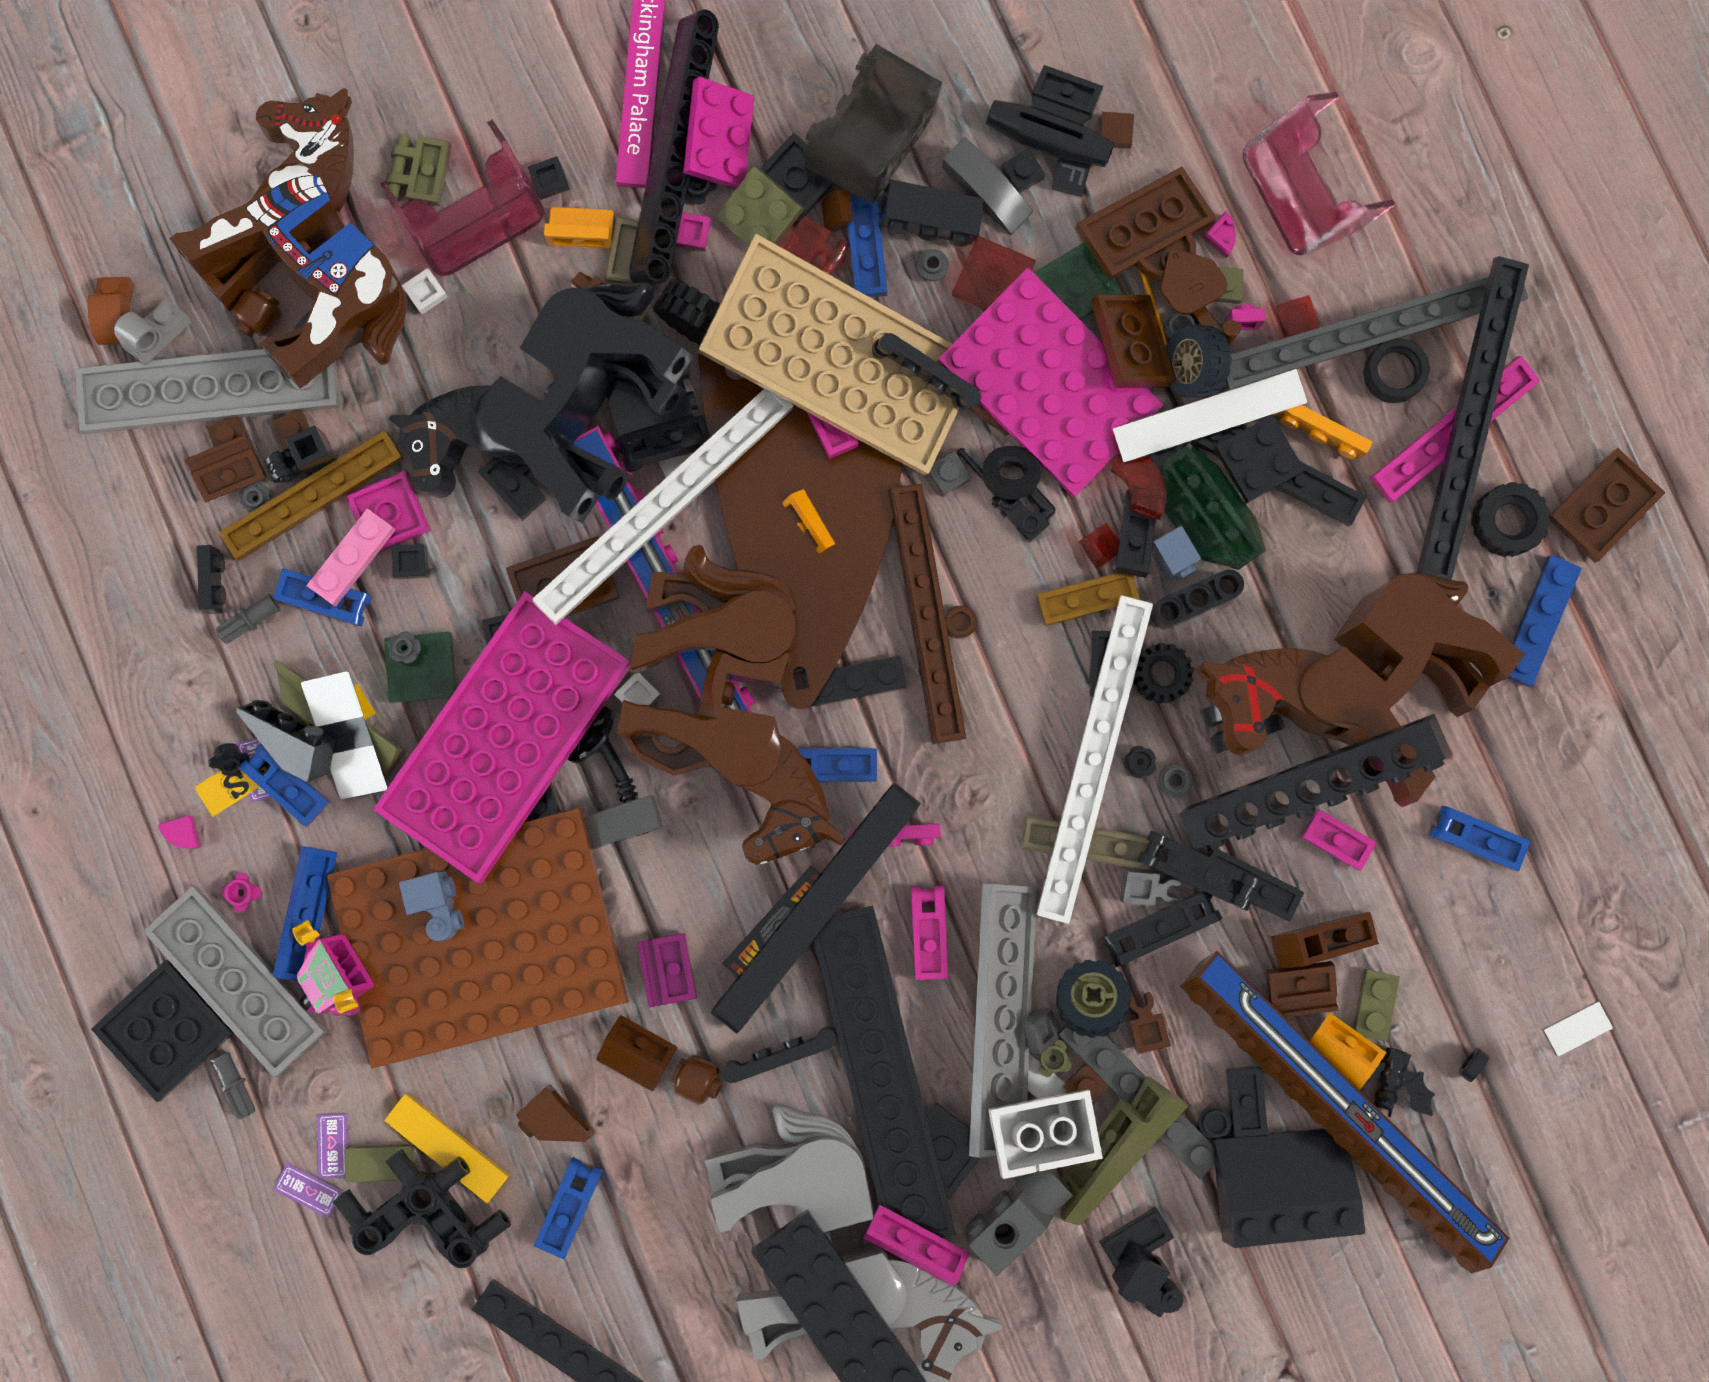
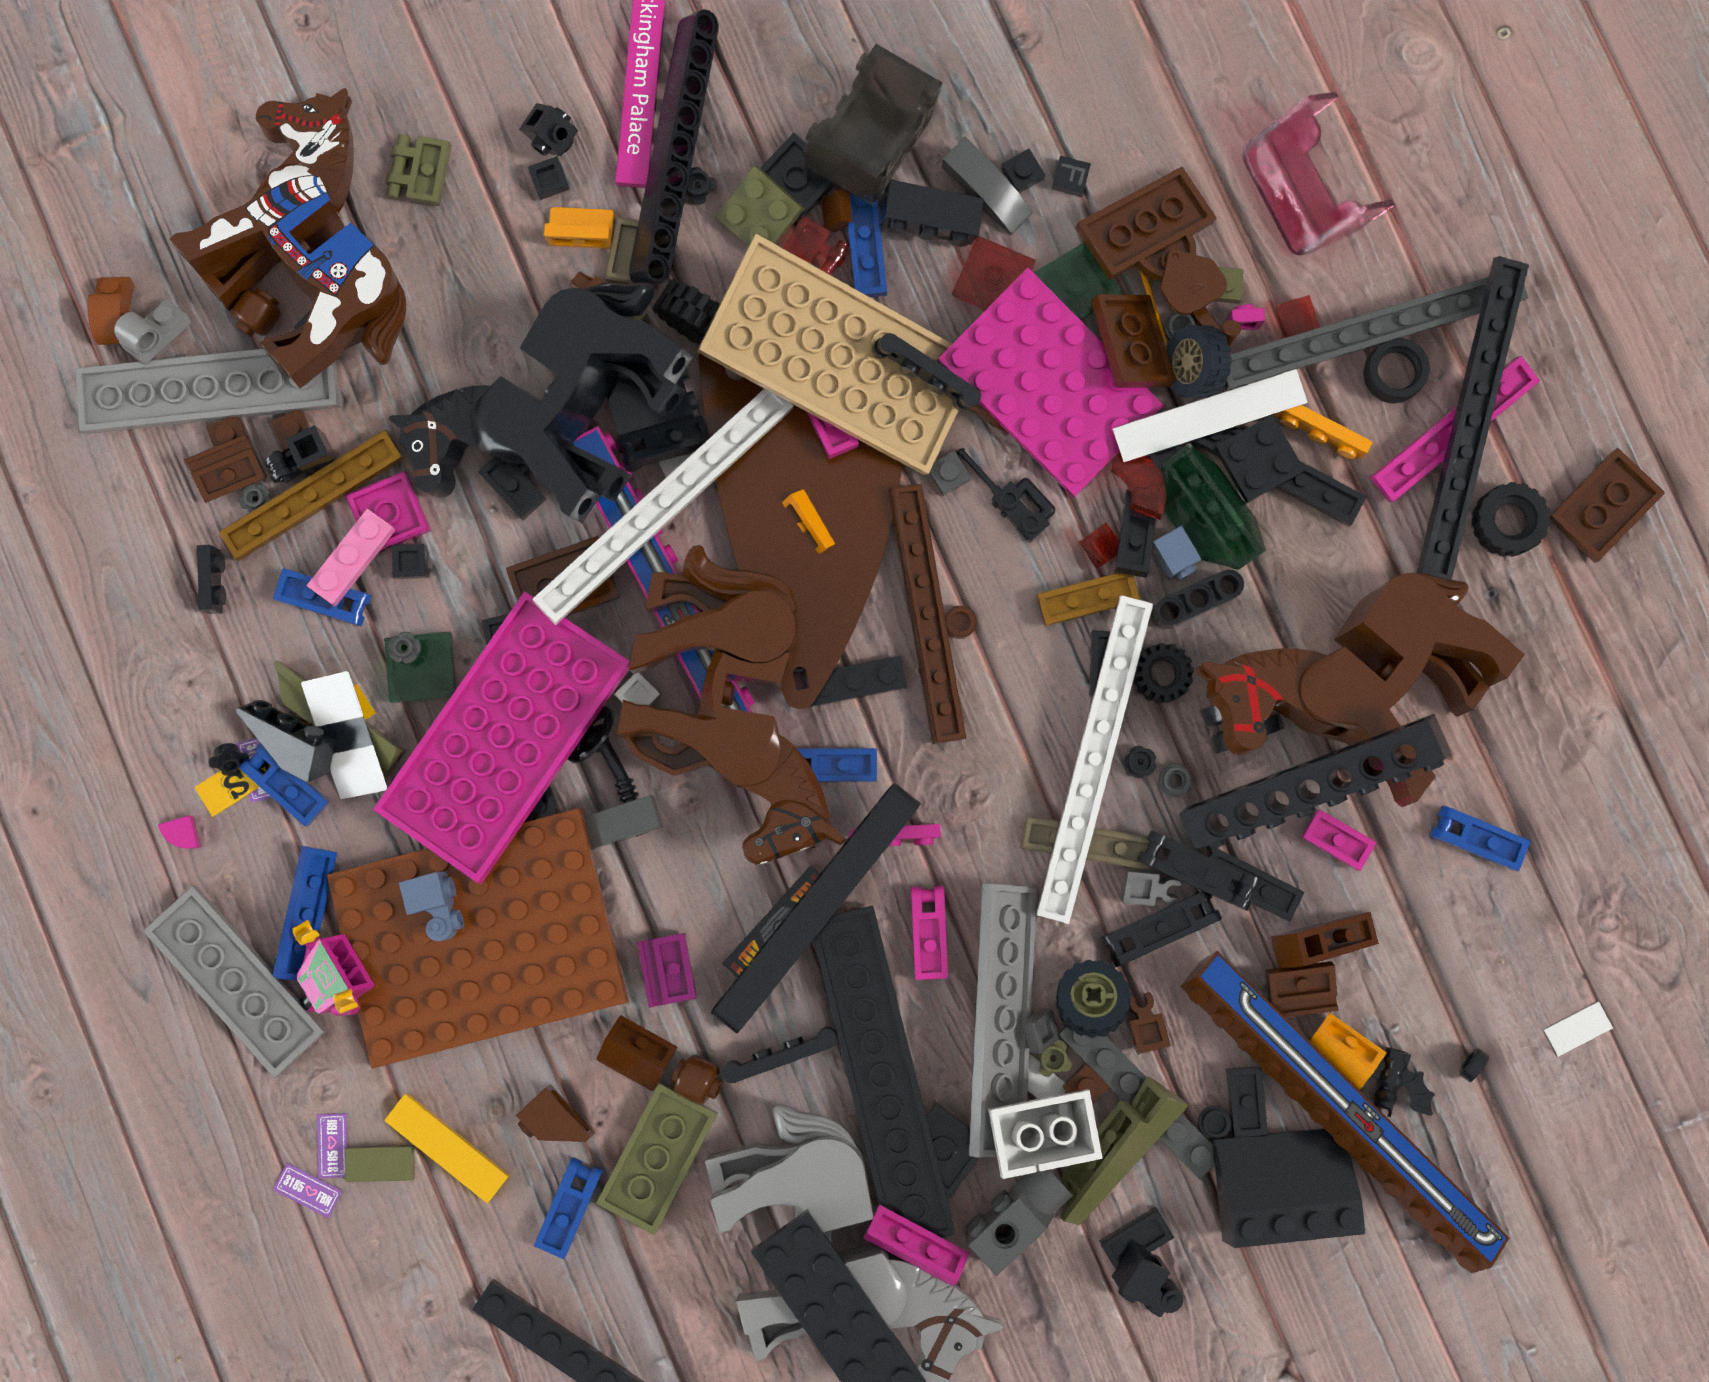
black plate [91,960,234,1102] -> none
dark grey axle [210,1052,255,1119] -> none
dark grey axle [216,594,281,644] -> none
dark pink plate [221,873,262,912] -> none
black pin [332,1149,511,1268] -> none
clear pink windscreen [380,119,544,276] -> none
white plate [402,268,448,315] -> none
dark pink plate [676,212,711,252] -> none
dark pink plate [683,76,754,190] -> none
dark grey plate [917,249,949,281] -> none
black tyre [982,446,1041,499] -> none
black plate [986,65,1114,168] -> none
reddish brown tile [1100,111,1134,149] -> none
dark pink tile [1203,211,1236,258] -> none
olive plate [1353,969,1400,1042] -> none
blue plate [1508,555,1582,687] -> none
none -> black brick [519,103,578,156]
none -> olive plate [596,1082,718,1235]

